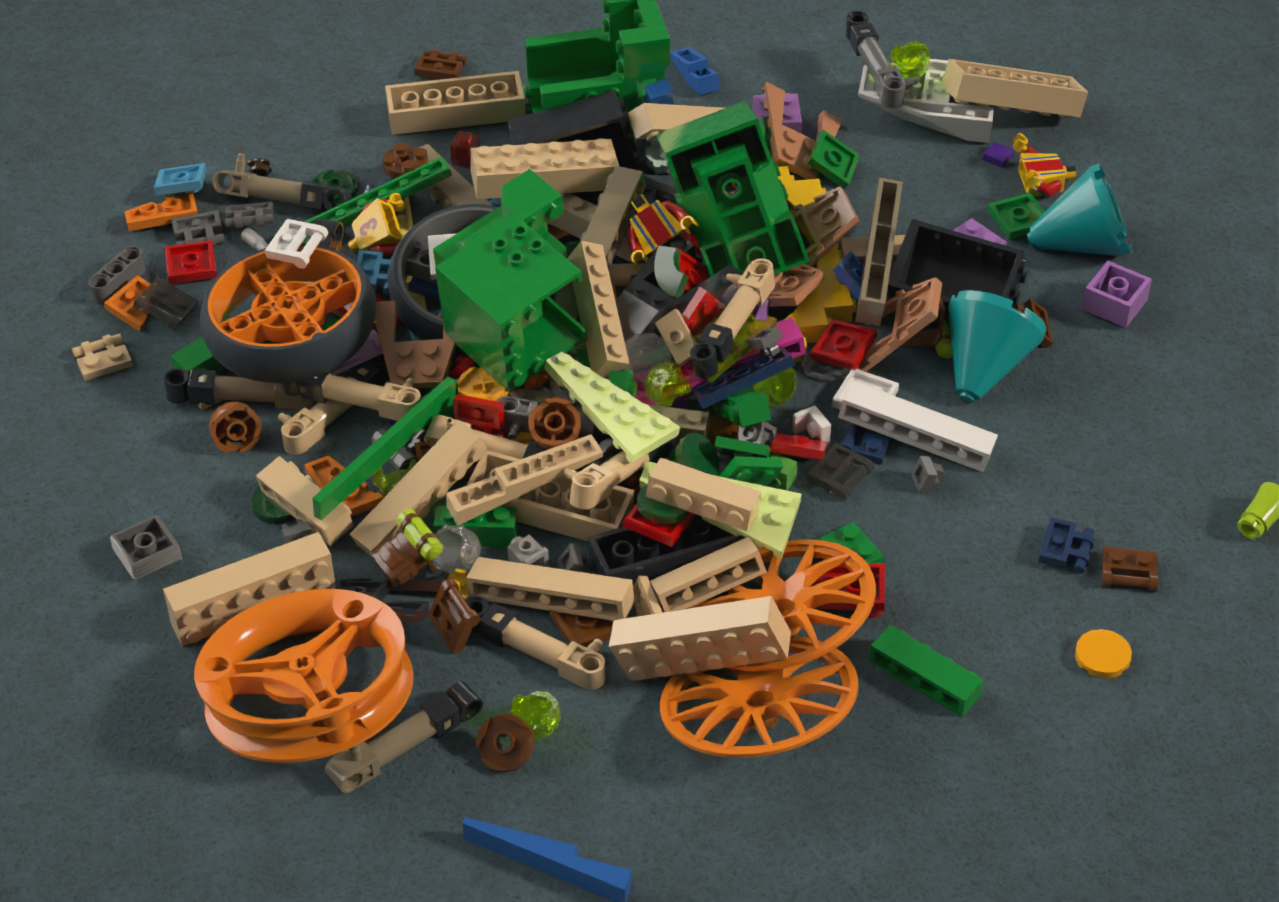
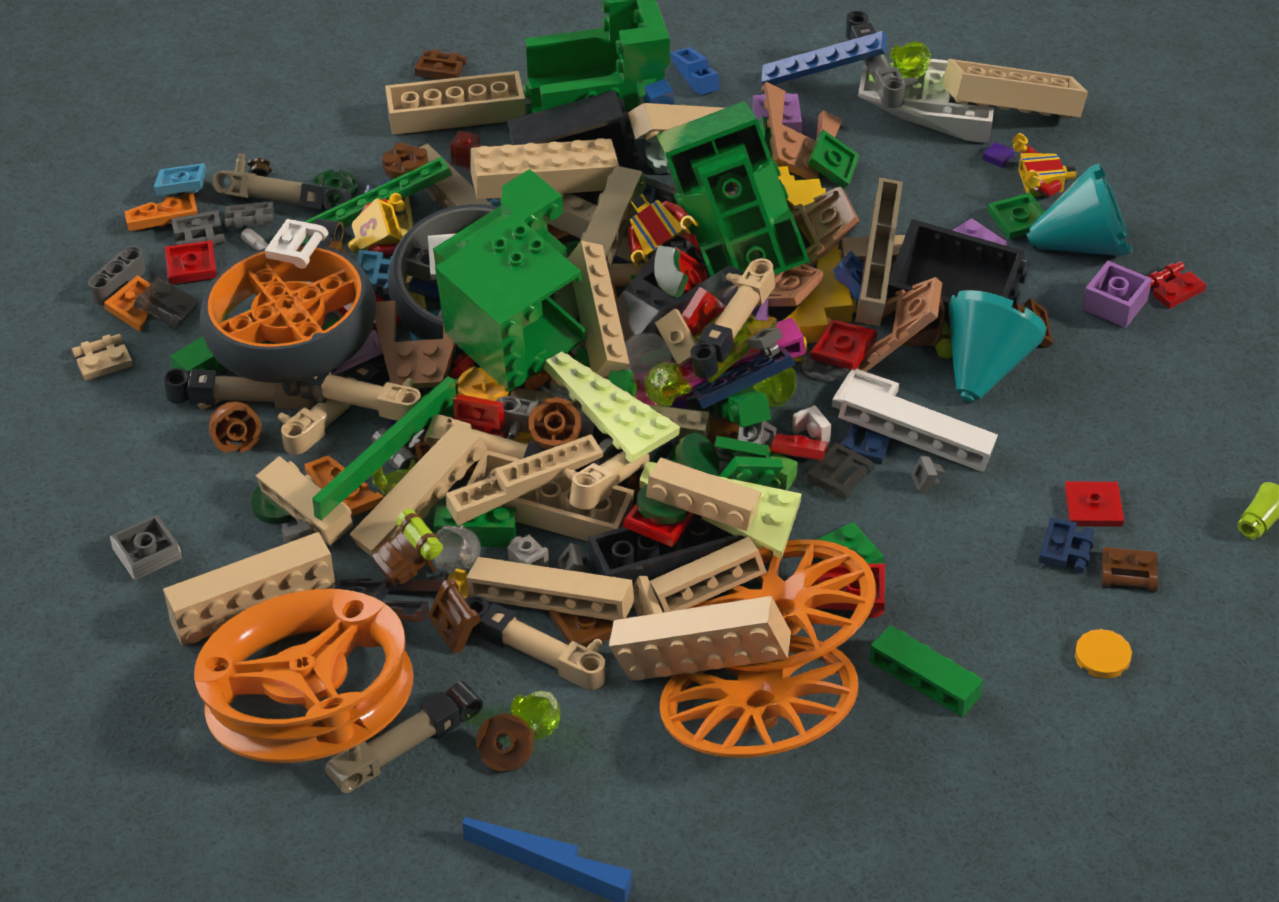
none -> plate [761,31,887,85]
none -> red plate [1064,481,1124,527]
none -> red plate [1148,261,1207,309]

